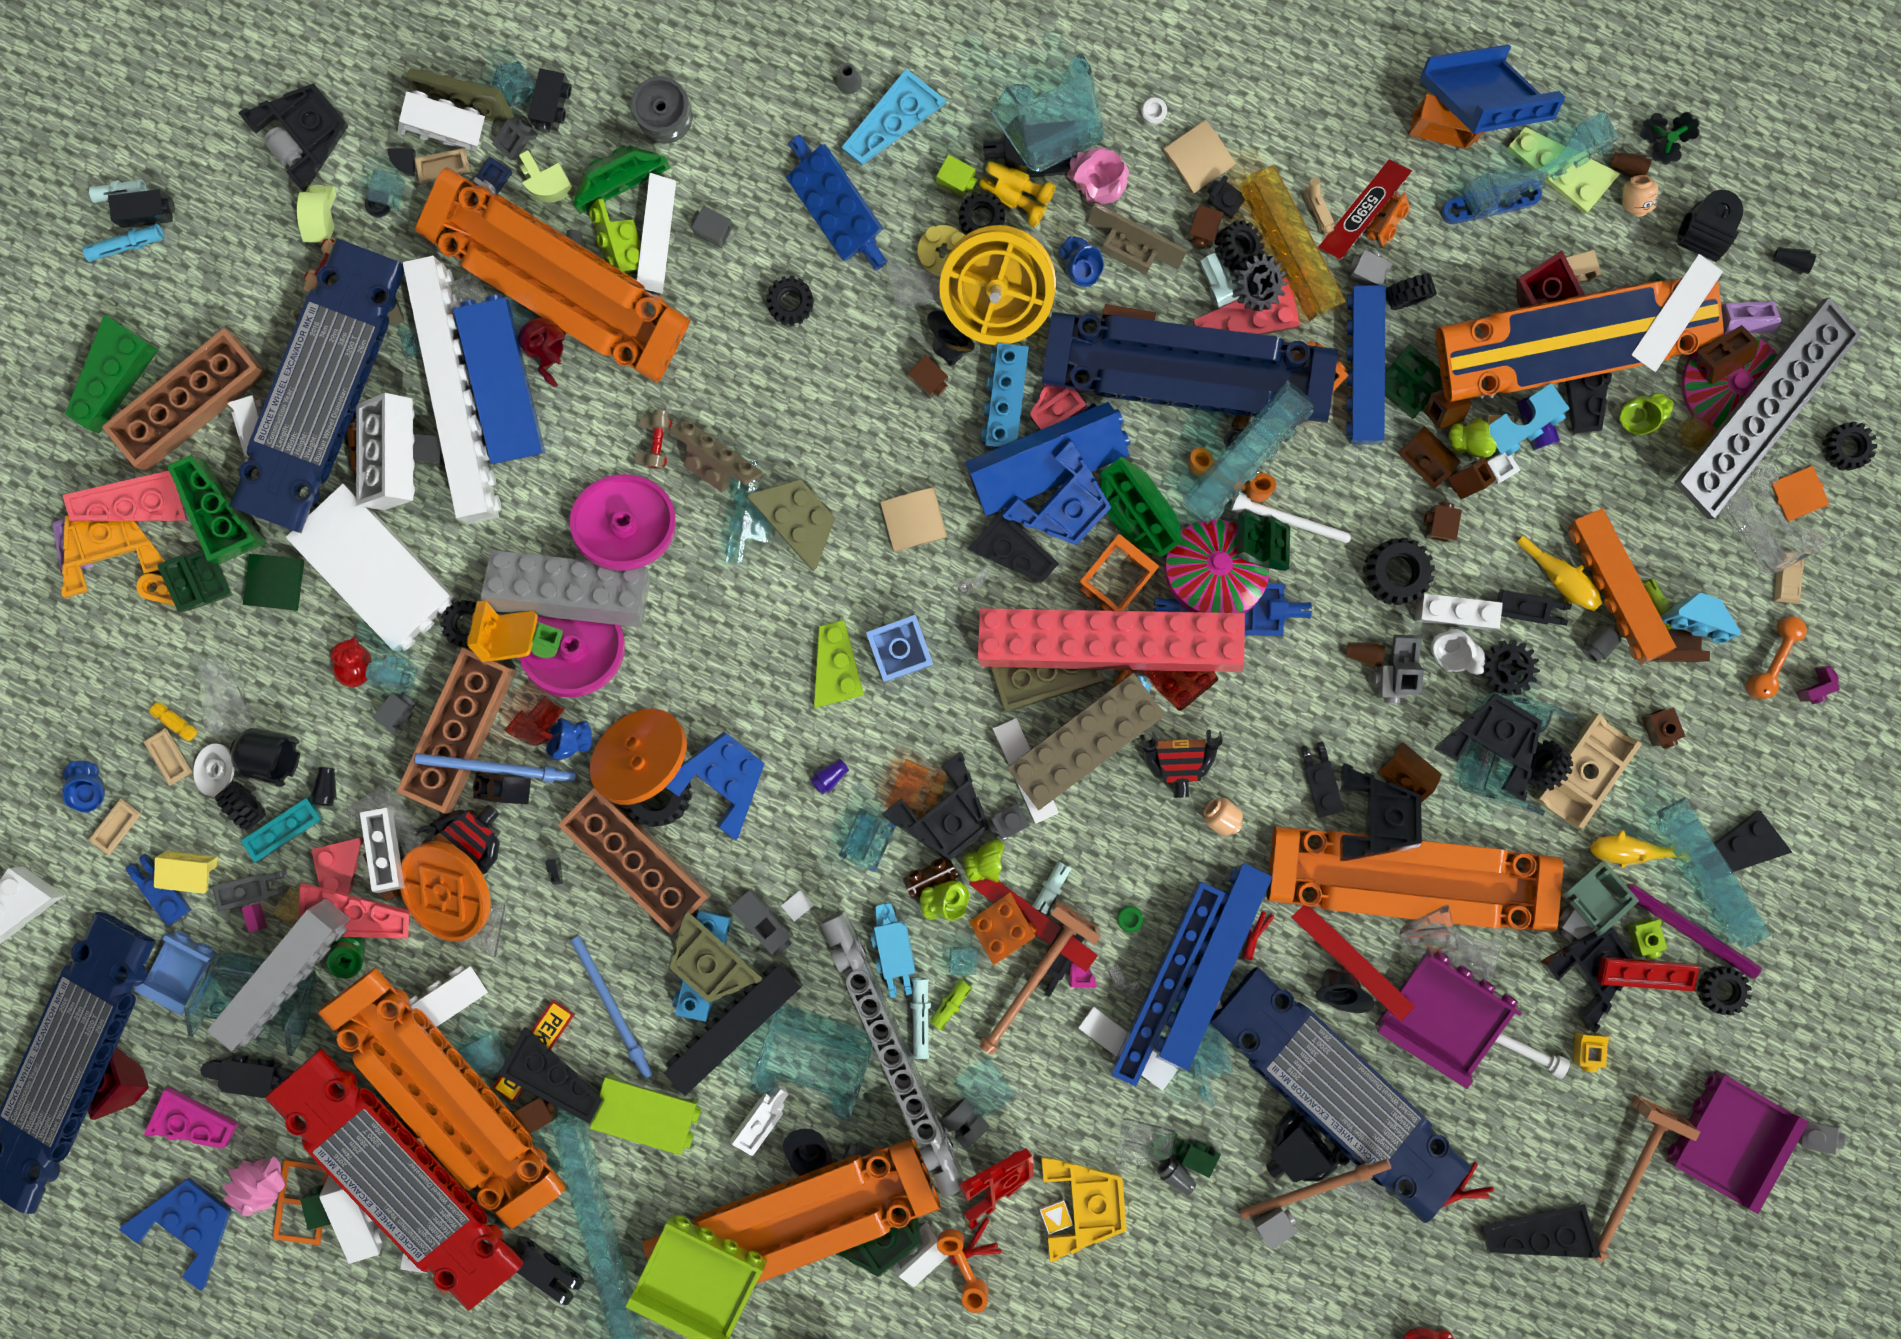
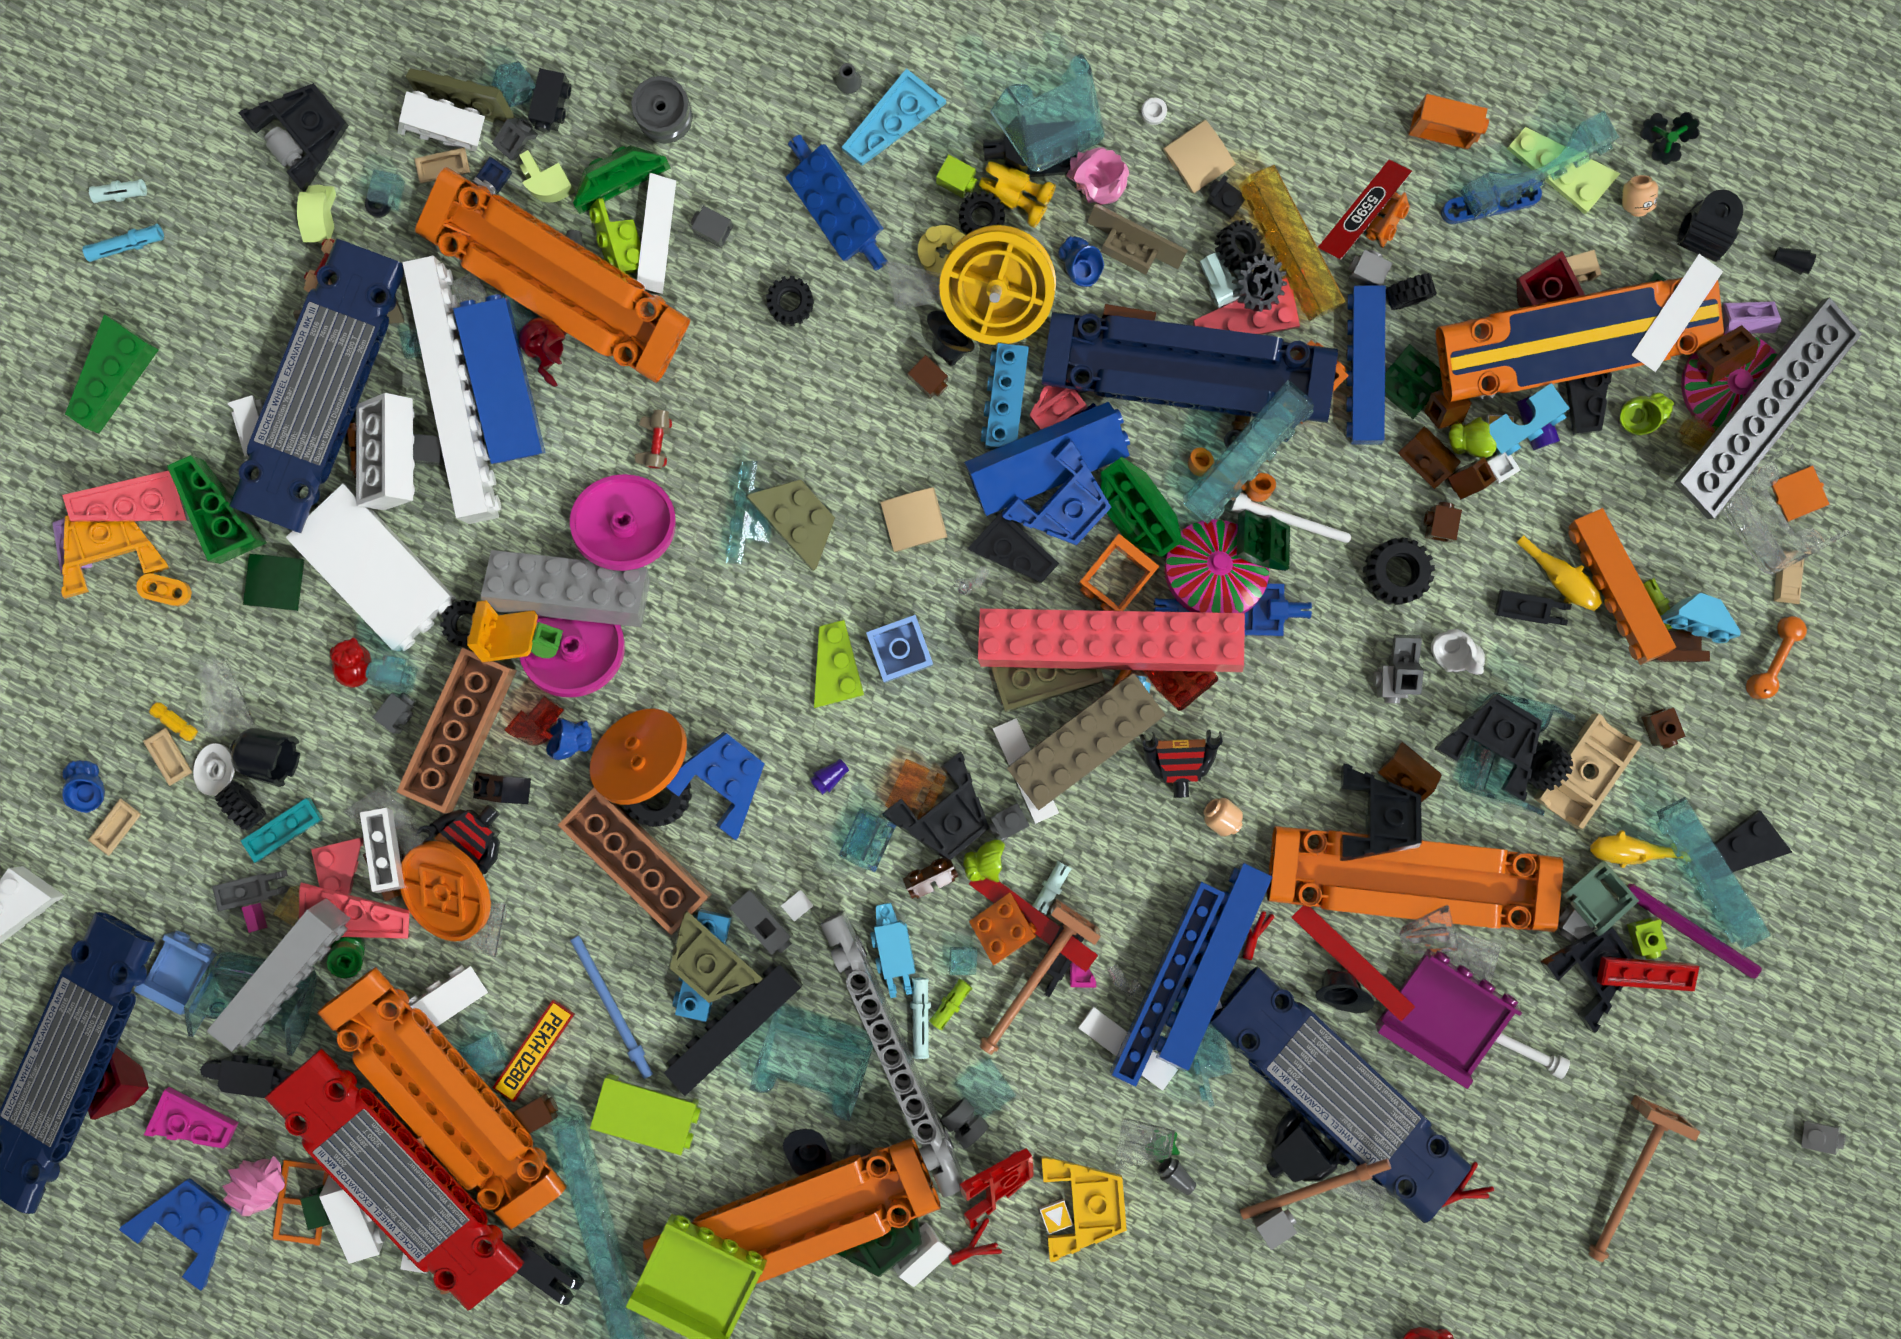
nougat brick [102,328,268,472] -> none
black brick [108,189,175,228] -> none
blue hinge [126,853,192,927] -> none
light yellow panel [154,851,218,894] -> none
dark green slope [157,549,233,613] -> none
black cone [310,767,337,806] -> none
black tile [388,148,416,177] -> none
medium blue bar [414,753,576,783] -> none
black wing [499,1027,605,1124] -> none
black tile [545,858,563,885] -> none
dark tan bracket [669,420,762,492] -> none
white hinge [730,1083,789,1156] -> none
lime hair [920,880,970,921] -> none
orange piece [937,1229,989,1313] -> none
green tile [1117,906,1143,933] -> none
dark green brick [1176,1139,1221,1178] -> none
reddish brown brick [1187,205,1223,249] -> none
black hinge [1301,742,1345,818] -> none
tan piece [1303,178,1334,235] -> none
reddish brown cone [1345,642,1385,667] -> none
white brick [1414,594,1502,631] -> none
blue panel [1419,44,1565,134] -> none
black wing [1480,1204,1601,1259] -> none
black gear [1481,640,1540,696] -> none
yellow window [1573,1031,1609,1072] -> none
dark grey brick [1582,624,1622,663] -> none
reddish brown cone [1610,152,1652,178] -> none
magenta panel [1666,1070,1809,1214] -> none
black tyre [1697,966,1752,1016] -> none
magenta bracket [1797,665,1840,704] -> none
black tyre [1822,422,1877,471] -> none

